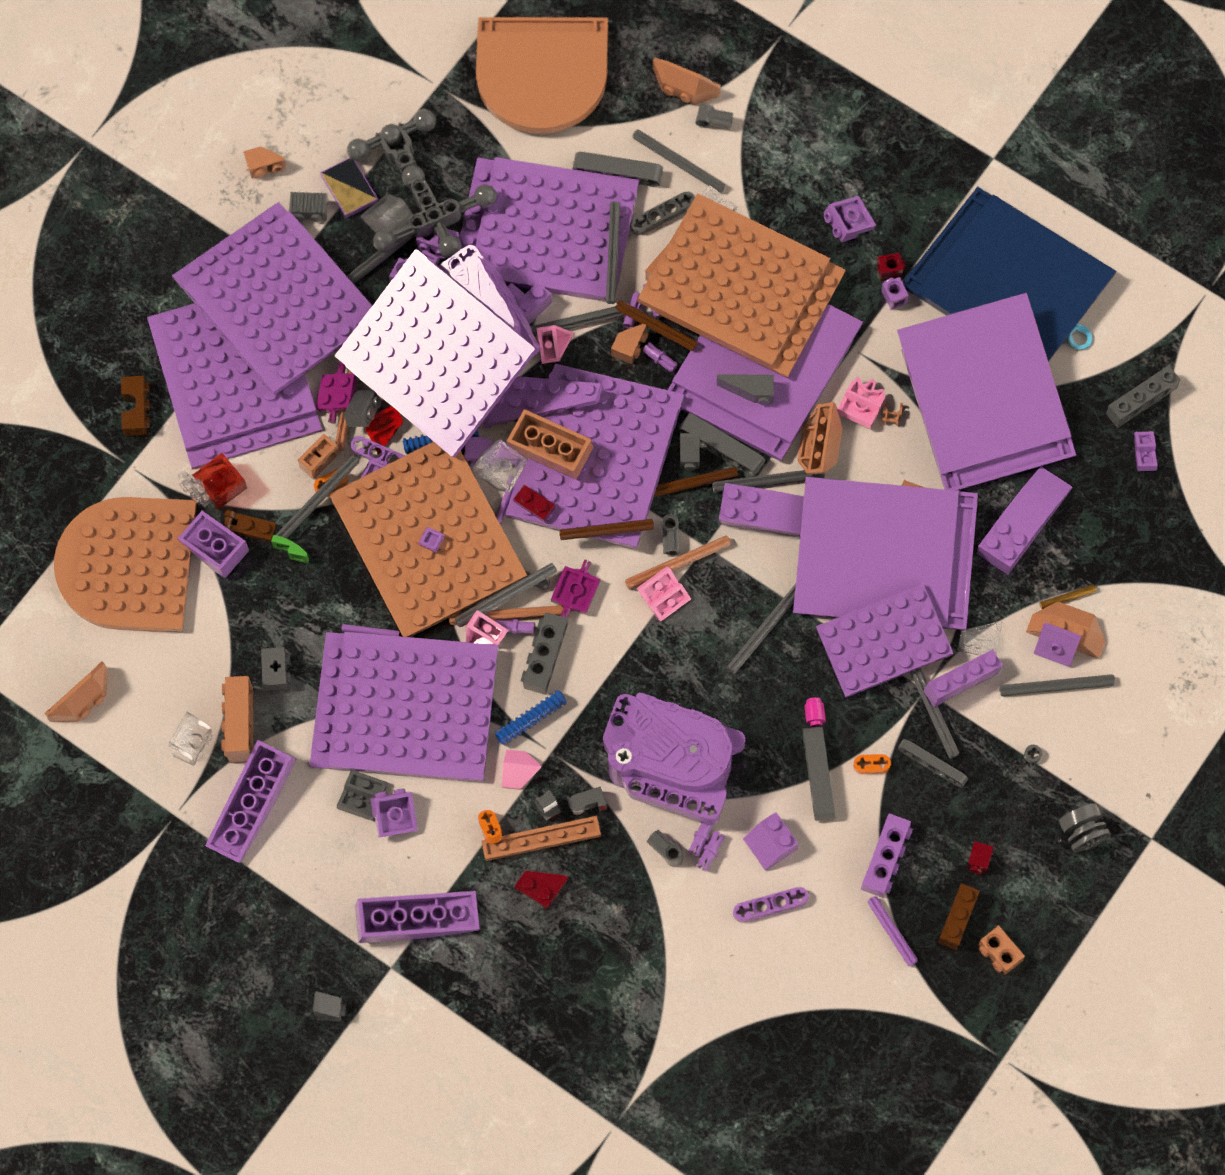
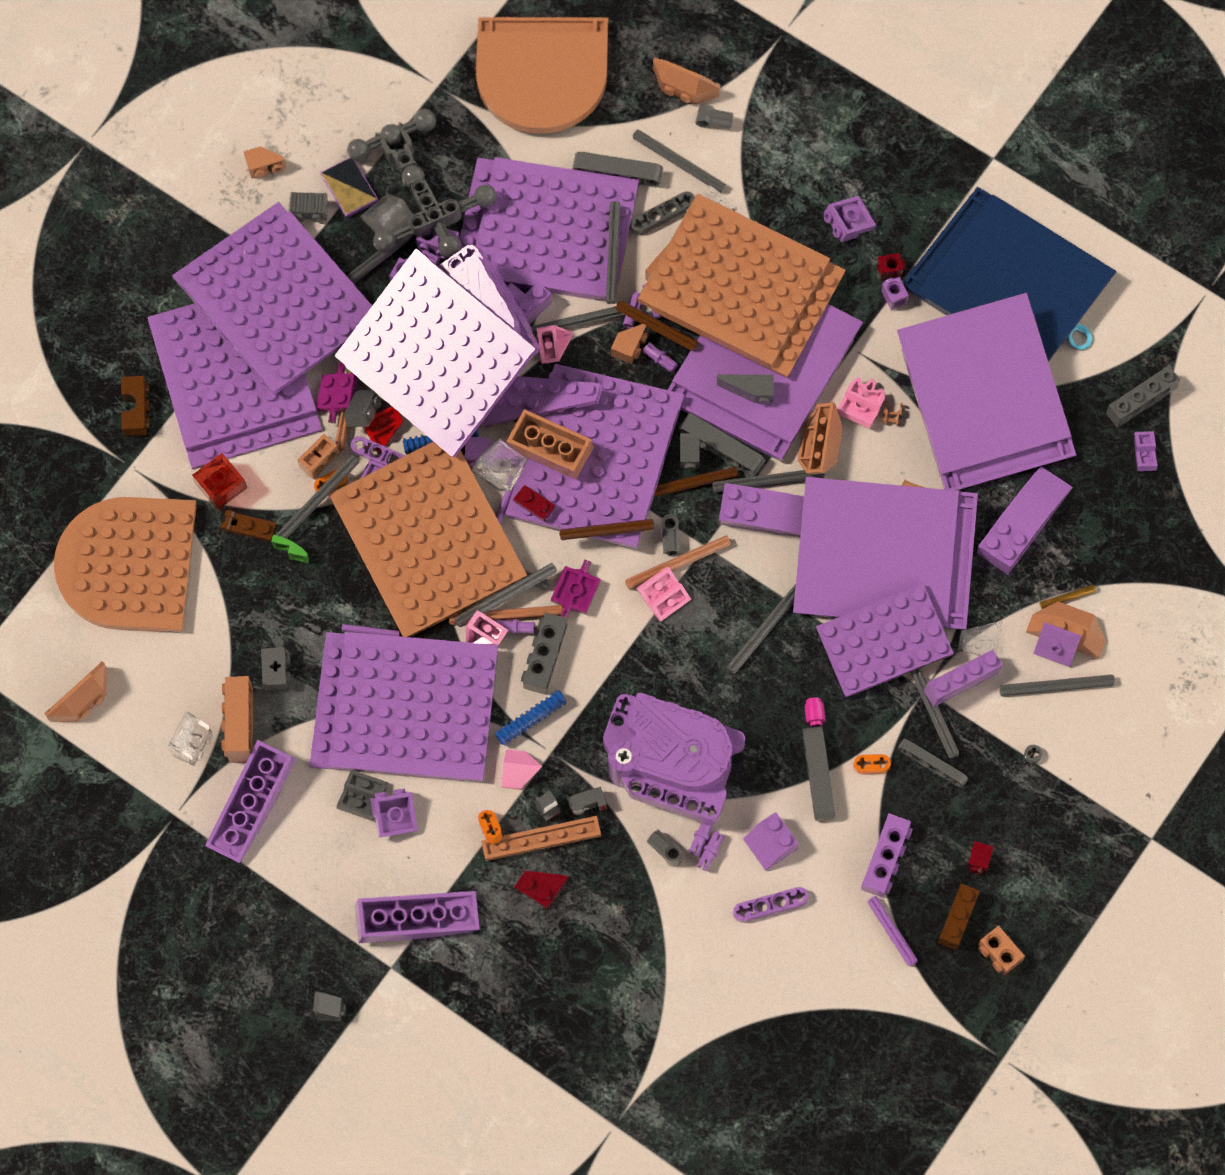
clear wing [178,471,210,507] -> none
medium lavender slope [178,511,249,578] -> none
medium lavender tile [419,527,445,553] -> none
dark grey wheel [1059,804,1111,853] -> none

